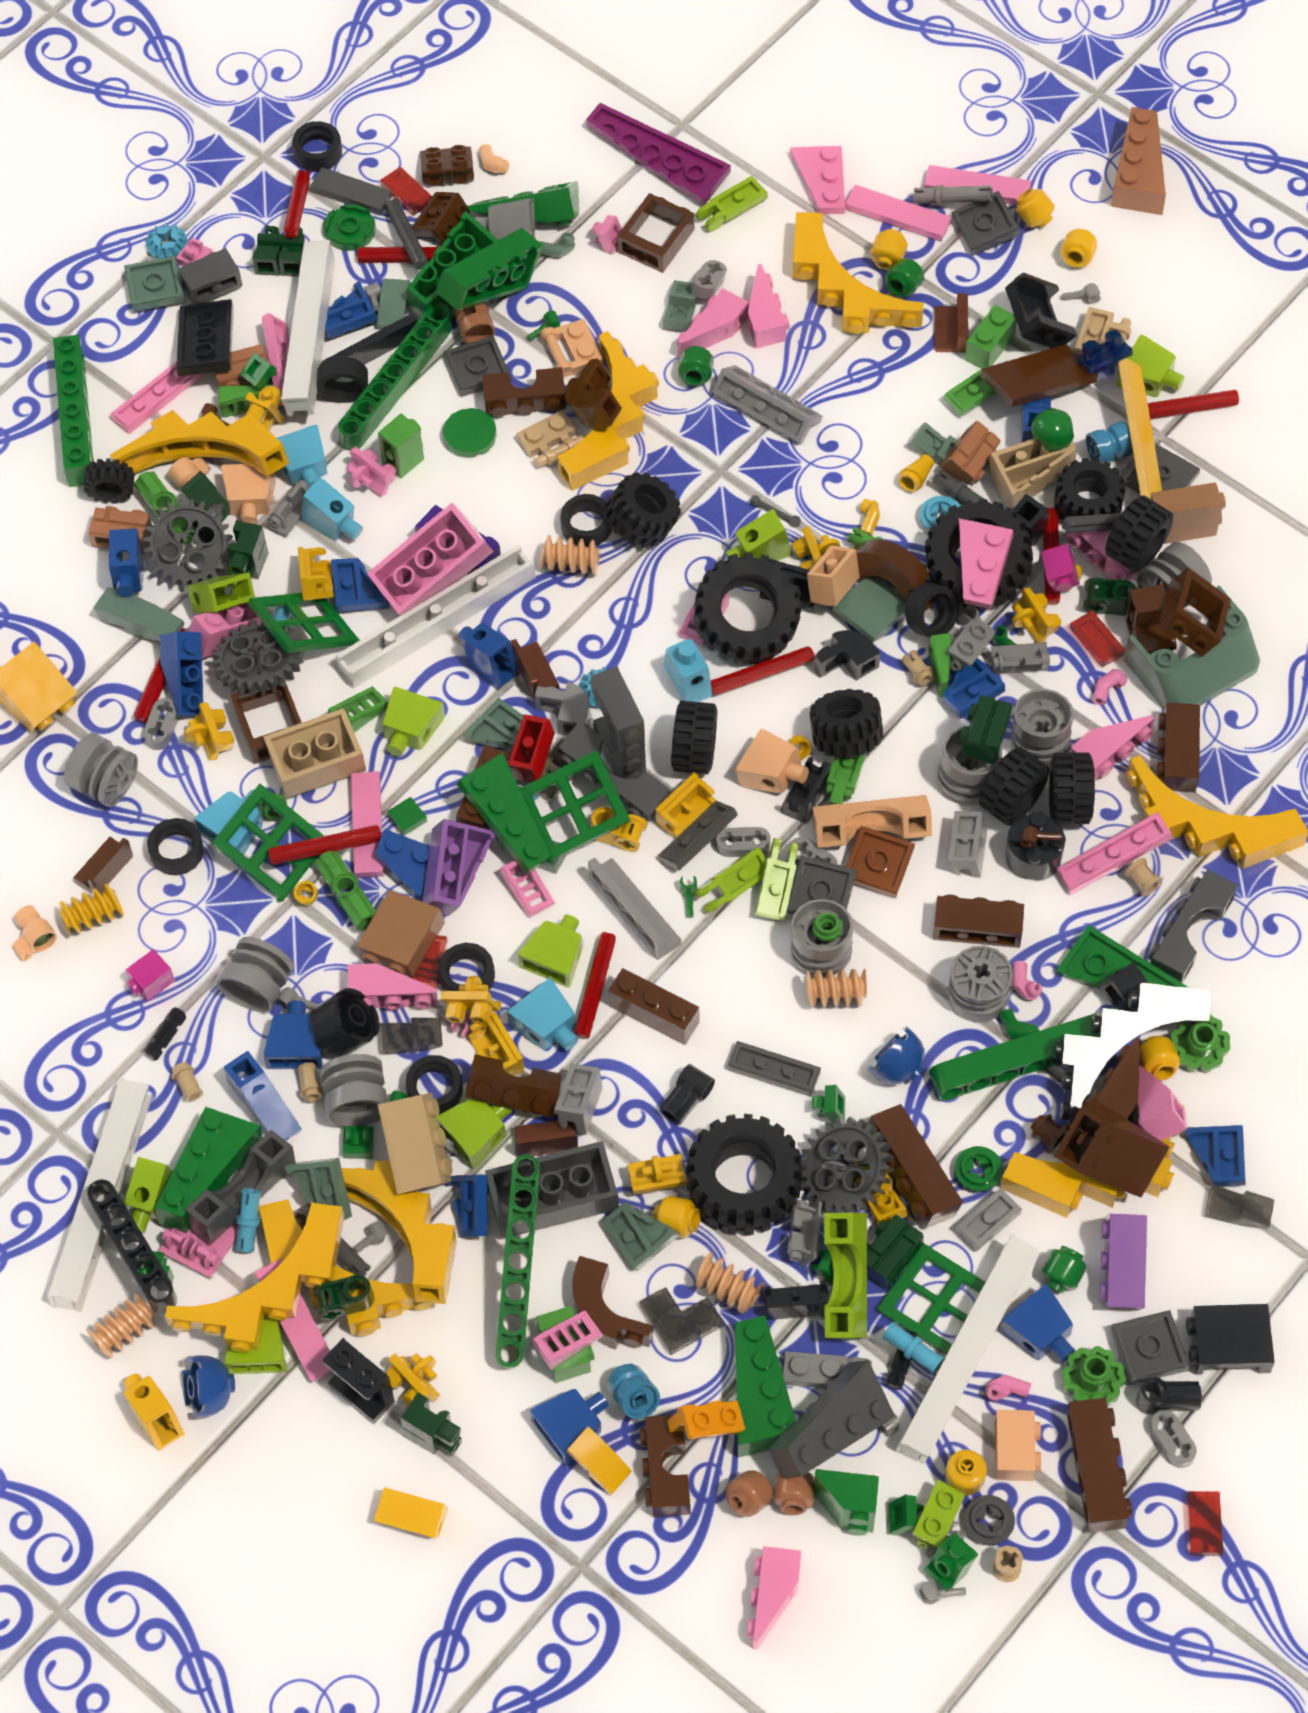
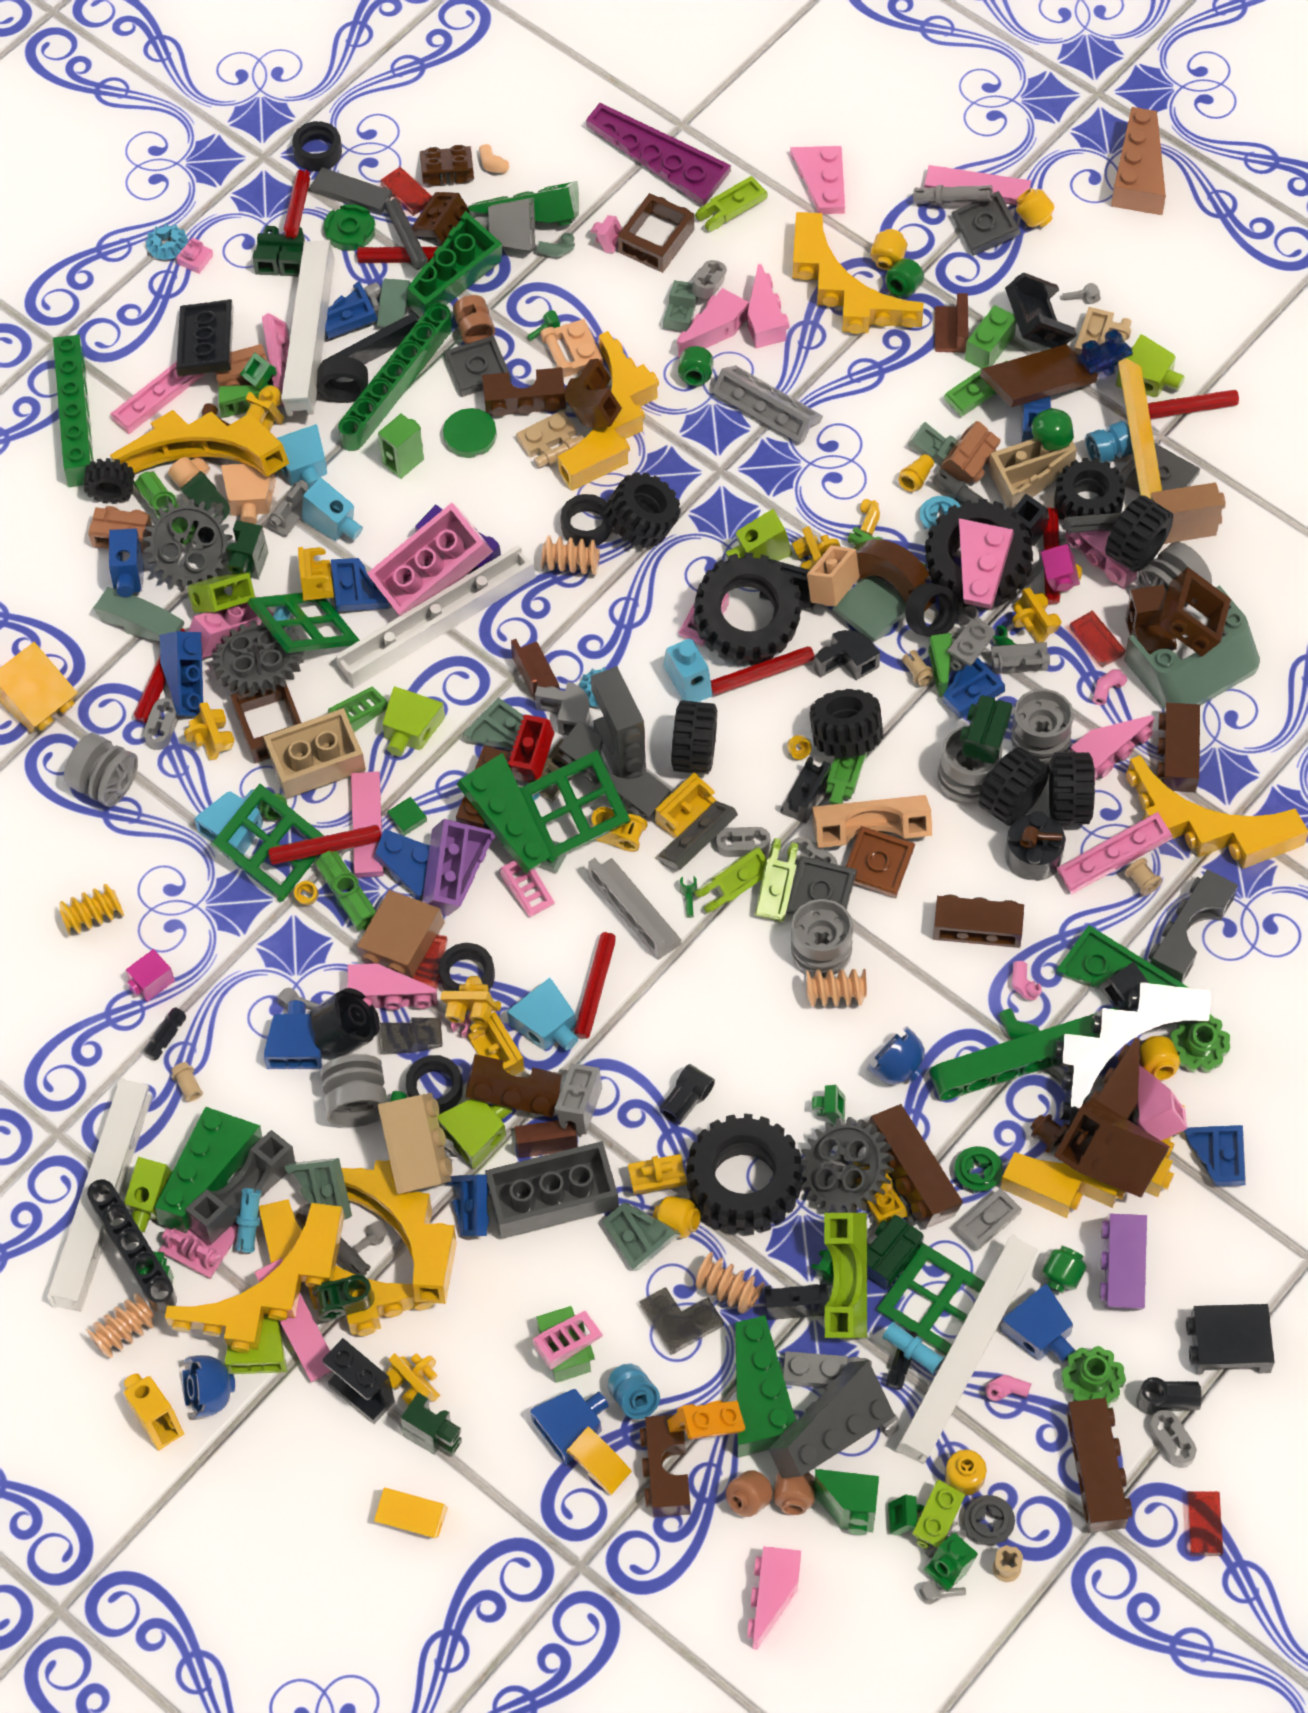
light nougat piece [13,905,57,961] -> none
reddish brown panel [73,836,133,894] -> none
sand green plate [124,255,185,312] -> none
black tyre [147,818,204,876] -> none
dark grey brick [178,248,242,304] -> none
light grey wheel [217,937,294,1013] -> none
slope [223,1051,302,1141] -> none
tan pin [297,1063,323,1103] -> none
green tile [342,1126,375,1159] -> none
bright pink hips [346,447,397,497] -> none
green wedge [436,228,544,310] -> none
blue torso [458,623,519,690] -> none
green beam [495,1154,540,1369] -> none
lime torso [518,914,583,988] -> none
reddish brown arch [572,1256,653,1350] -> none
reddish brown brick [608,968,700,1045] -> none
dark grey tile [727,1041,821,1097] -> none
light nougat torso [735,729,809,793] -> none
dark grey hinge [750,495,801,527] -> none
light grey hinge [787,1200,823,1267] -> none
bright green plate [813,913,842,941] -> none
bright pink tile [845,185,952,242] -> none
light grey hinge [948,811,988,877] -> none
light grey wheel [948,945,1013,1023] -> none
light nougat brick [995,1410,1041,1481] -> none
yellow head [1060,228,1097,268] -> none
dark green piece [1083,577,1137,616] -> none
dark grey plate [1110,1310,1190,1385] -> none
clear smoke slope [1204,1185,1275,1229] -> none

